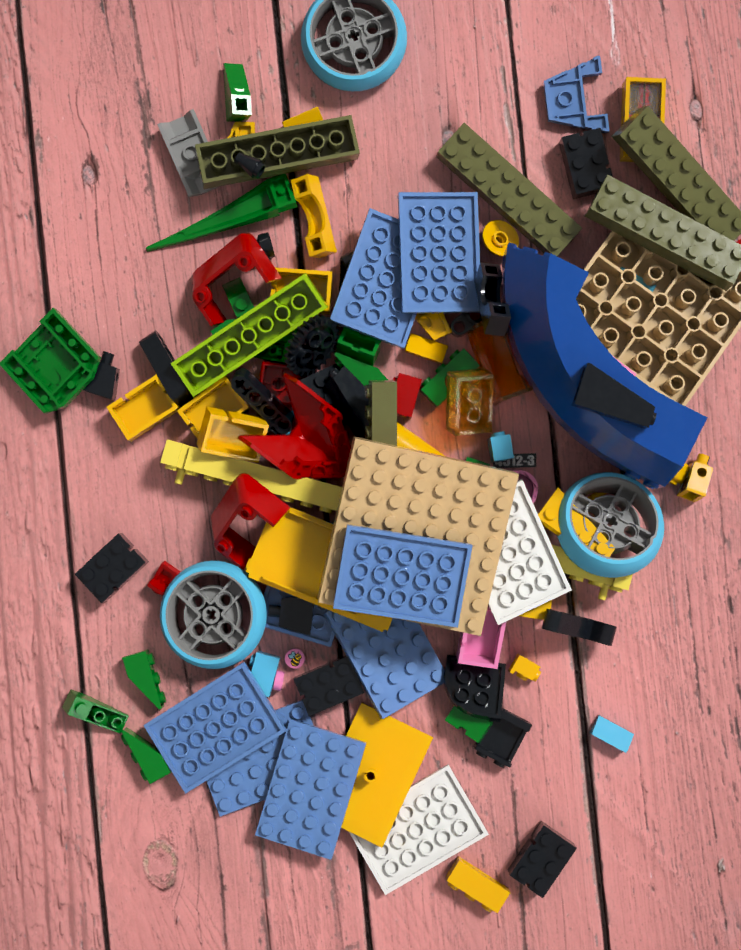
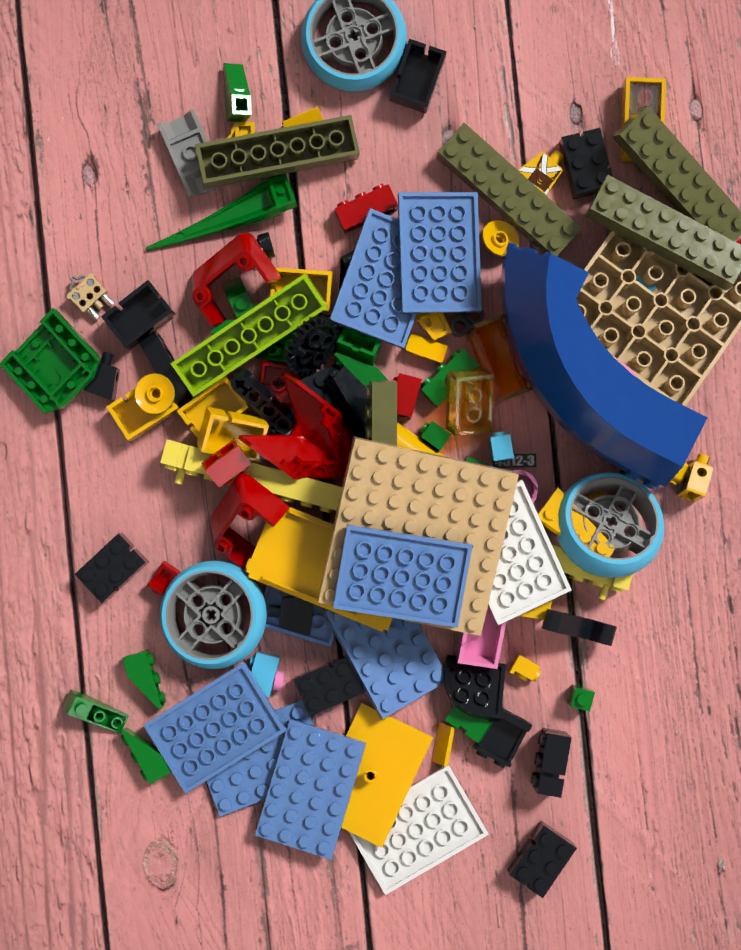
black cone [234,152,266,179] -> none
tile [285,648,305,669] -> none
yellow arch [290,174,337,258] -> none
yellow brick [446,856,510,913] -> none
black arch [474,262,511,336] -> none
medium blue wing [543,56,610,133] -> none
black slope [572,363,657,429] -> none
medium azure slope [589,715,634,753] -> none
none -> tan piece [67,273,114,321]
none -> black piece [101,280,176,351]
none -> yellow dish [135,373,175,414]
none -> brick [201,439,252,488]
none -> red brick [334,184,398,233]
none -> black piece [389,39,447,114]
none -> green brick [419,421,452,451]
none -> yellow slope [432,722,455,767]
none -> torso [518,150,564,196]
none -> black piece [530,728,572,798]
none -> green brick [567,685,595,712]

